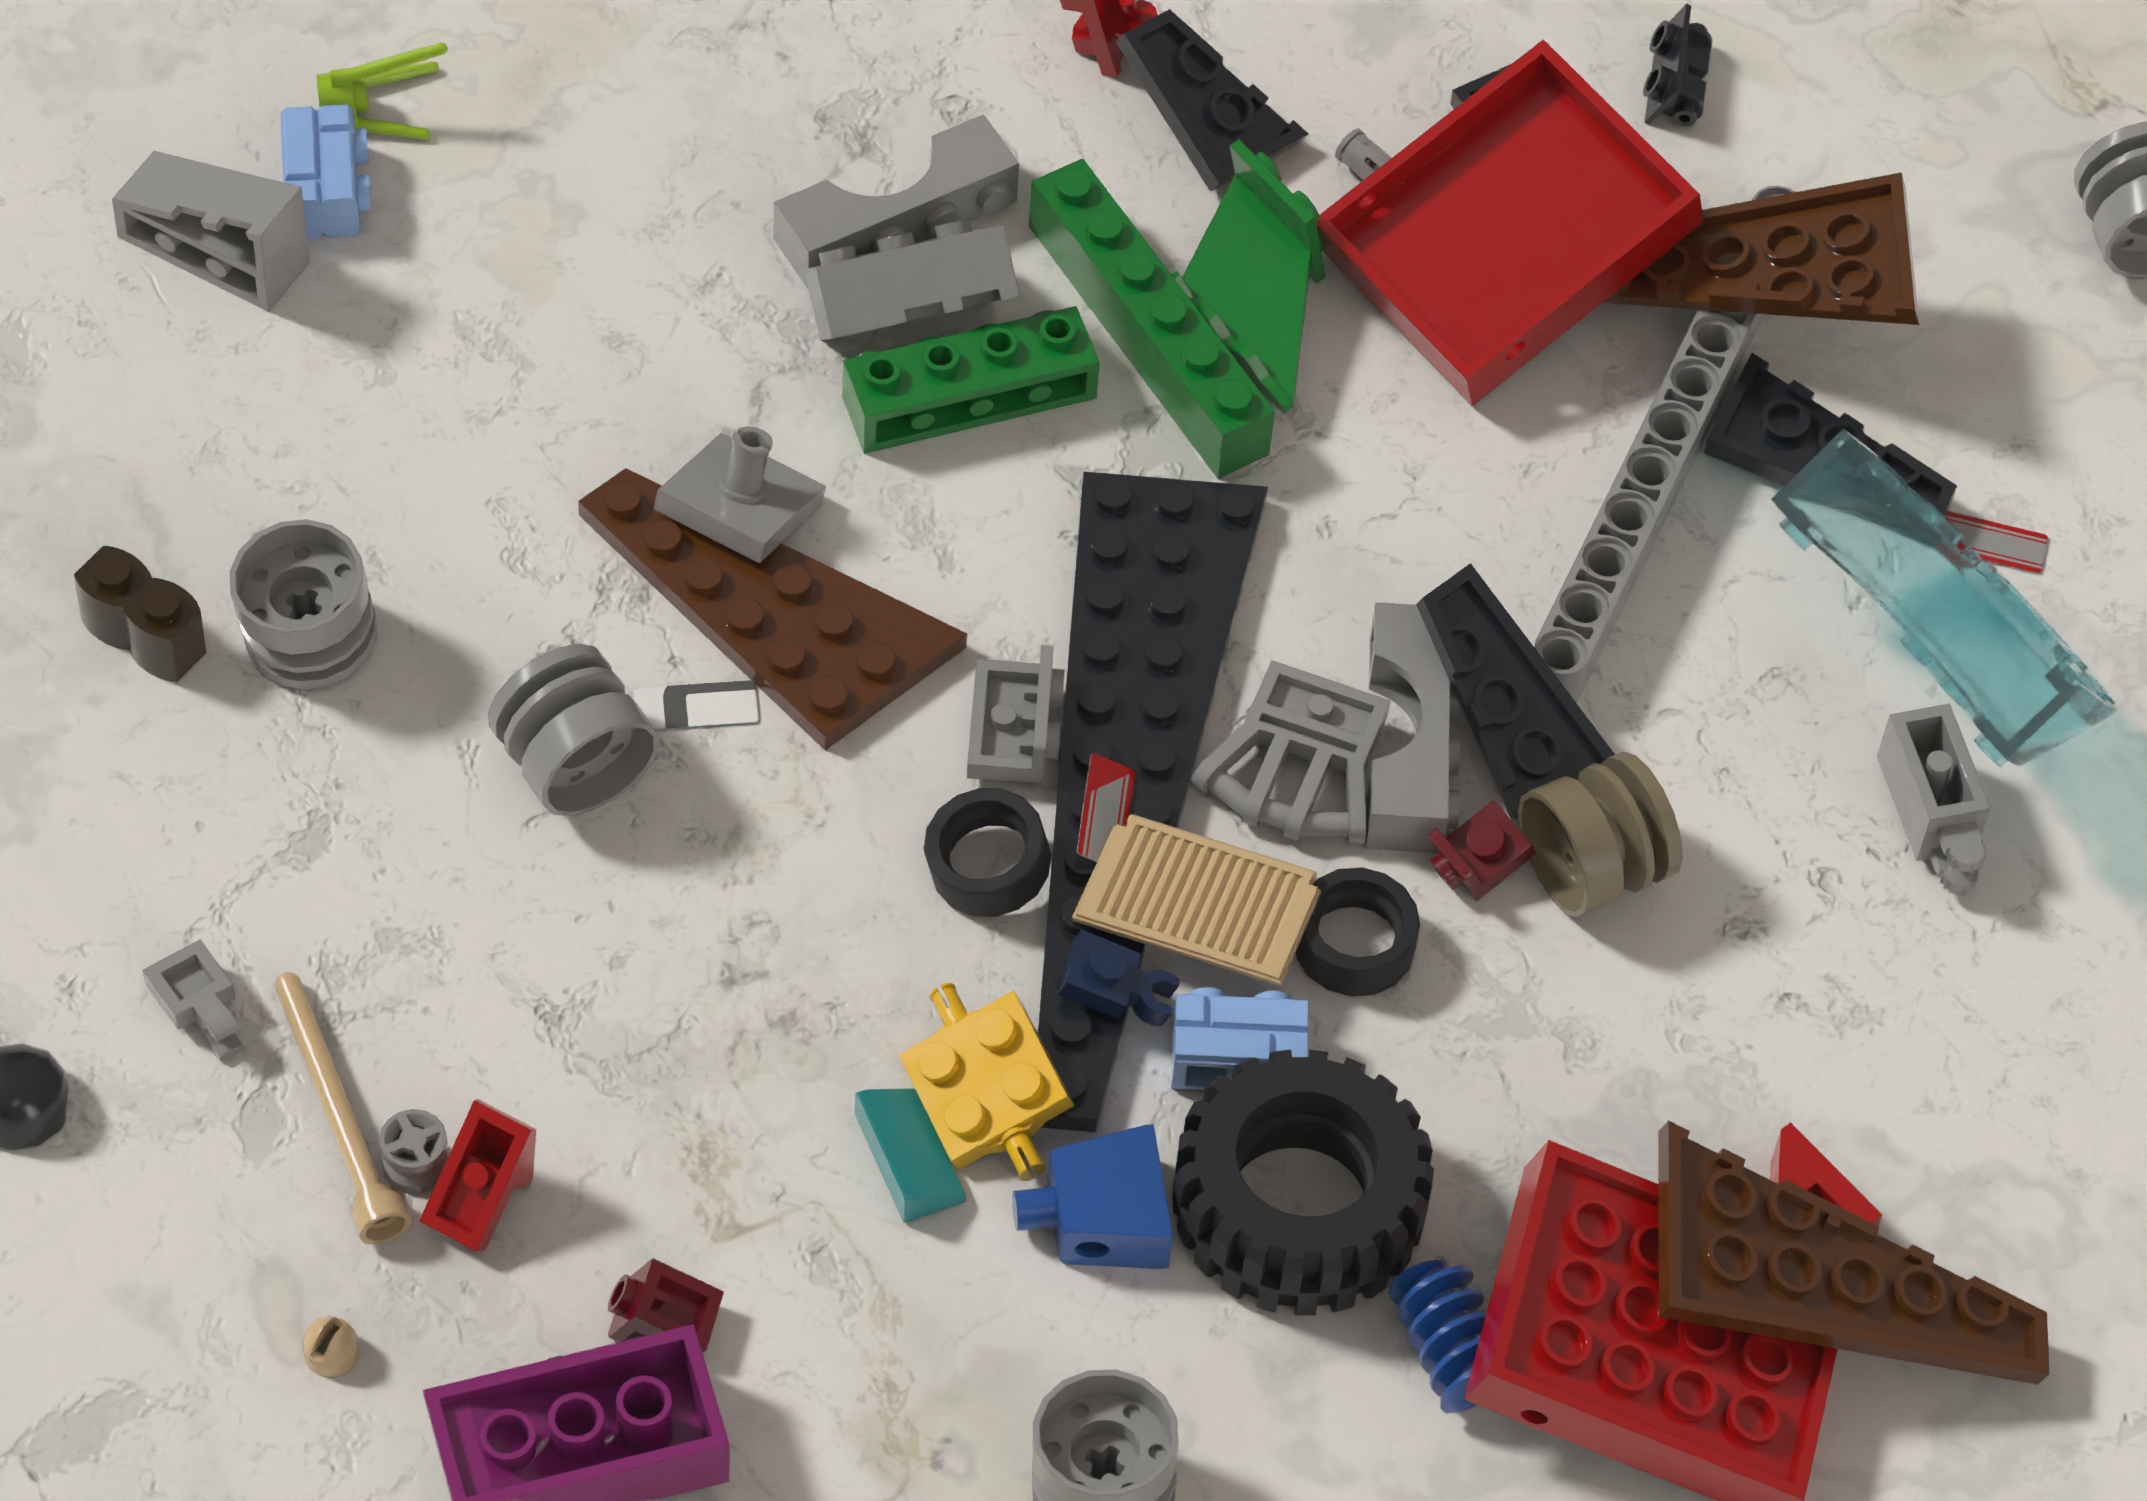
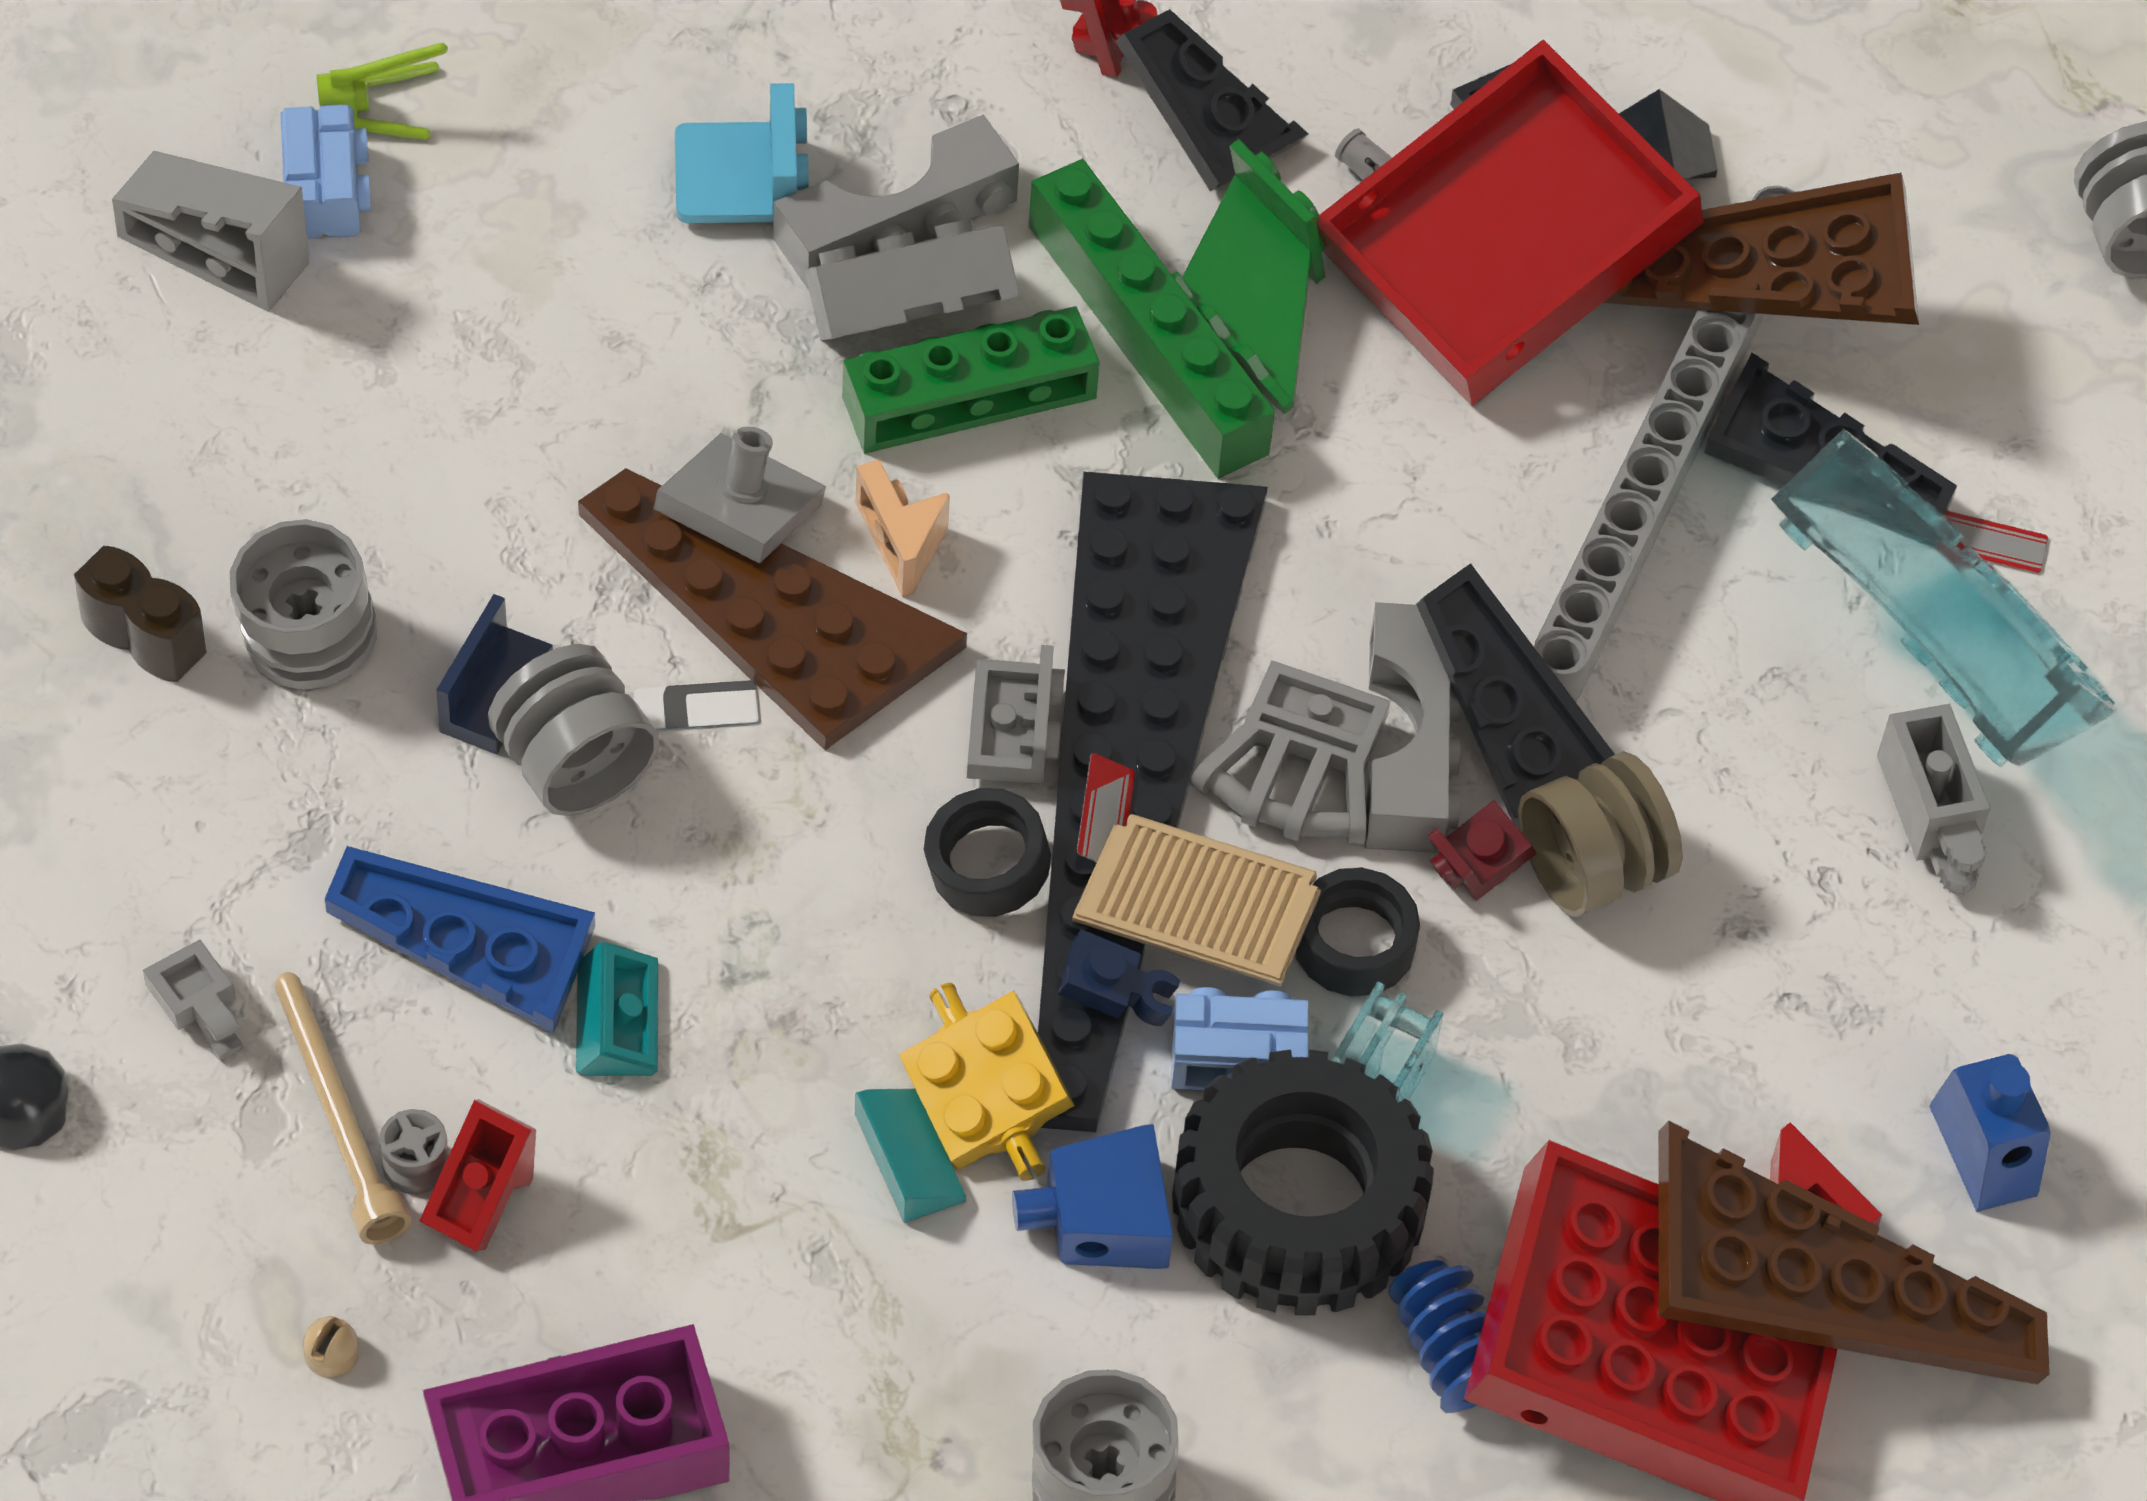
dark red bracket [608,1258,724,1353] -> none
black hinge [1643,3,1713,126] -> none
none -> blue wing [325,846,596,1034]
none -> dark blue panel [436,594,553,754]
none -> teal slope [576,941,658,1076]
none -> medium azure bracket [675,83,809,223]
none -> light nougat slope [855,459,950,597]
none -> clear light blue piece [1332,981,1444,1102]
none -> black slope [1619,89,1718,179]
none -> blue torso [1929,1054,2051,1212]

